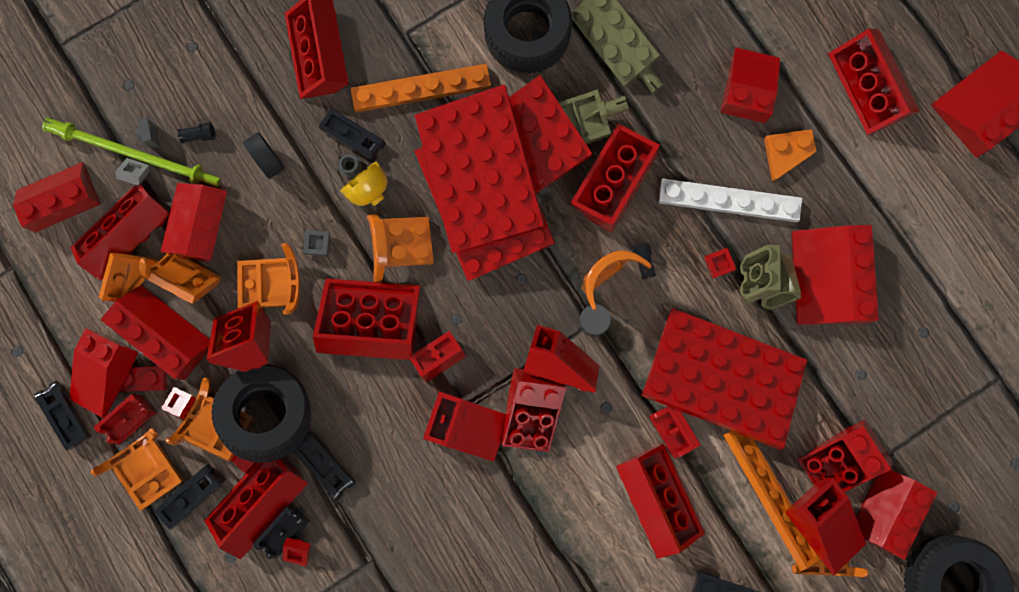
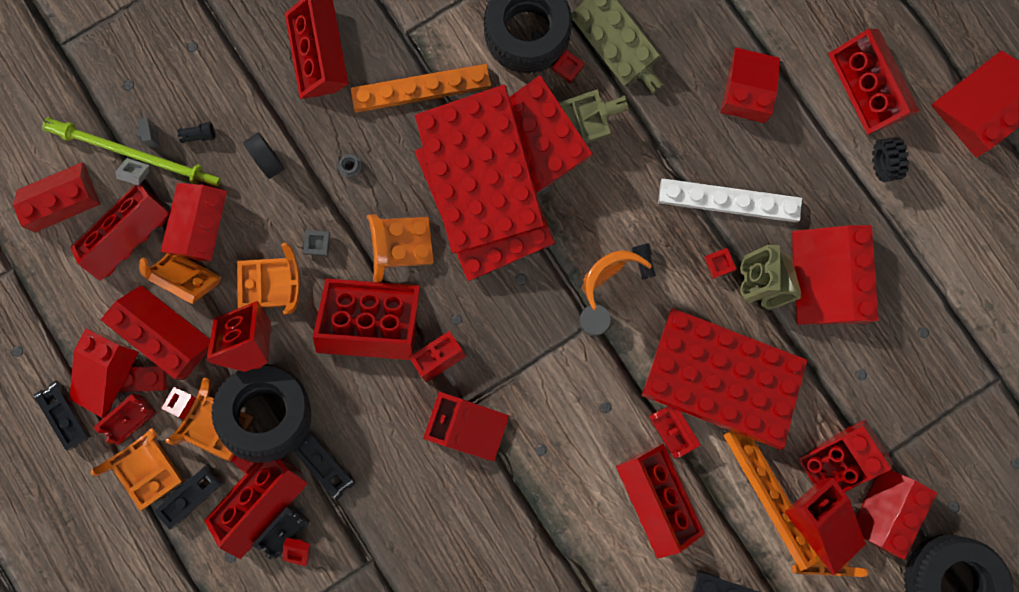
orange wing [98,253,159,302] -> none
black plate [318,108,386,163] -> none
yellow cylinder [339,161,388,206] -> none
red slope [502,368,566,452] -> none
red slope [523,325,600,393] -> none
red slope [570,124,660,233] -> none
orange wing [764,129,816,181] -> none
none -> red plate [552,50,585,84]
none -> black tyre [872,137,909,182]

